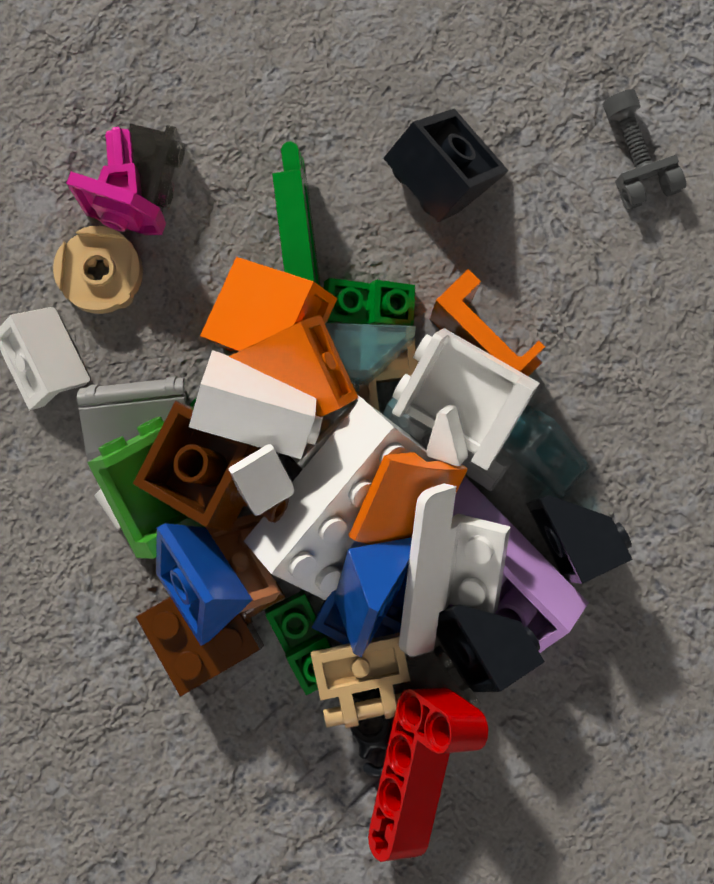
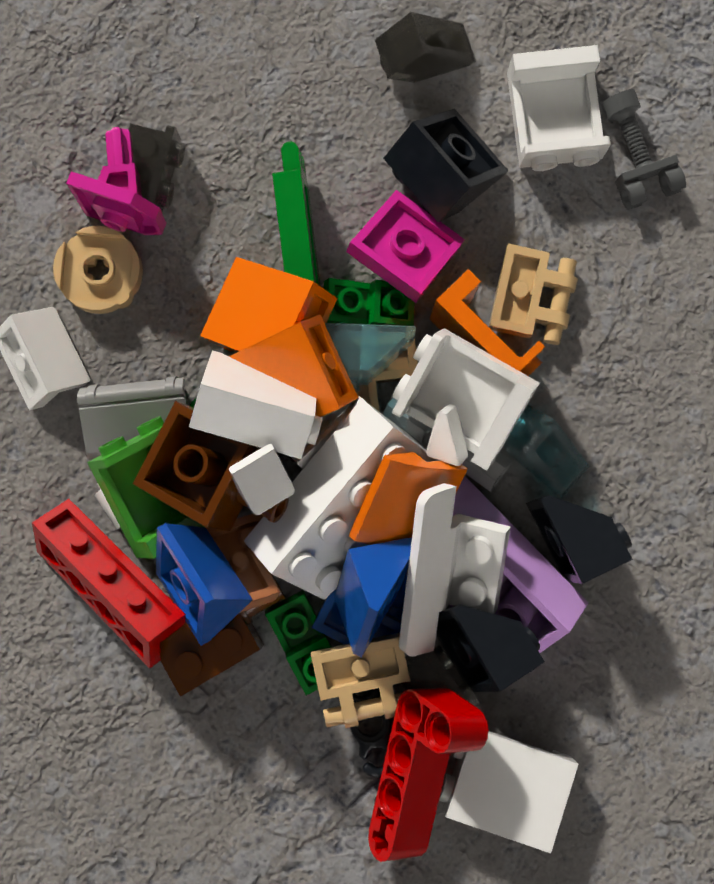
none -> red fence [32,499,186,669]
none -> dark pink plate [346,190,465,303]
none -> clear smoke slope [375,12,476,83]
none -> white panel [439,731,579,853]
none -> tan plate [489,243,578,345]
none -> white panel [507,45,611,171]

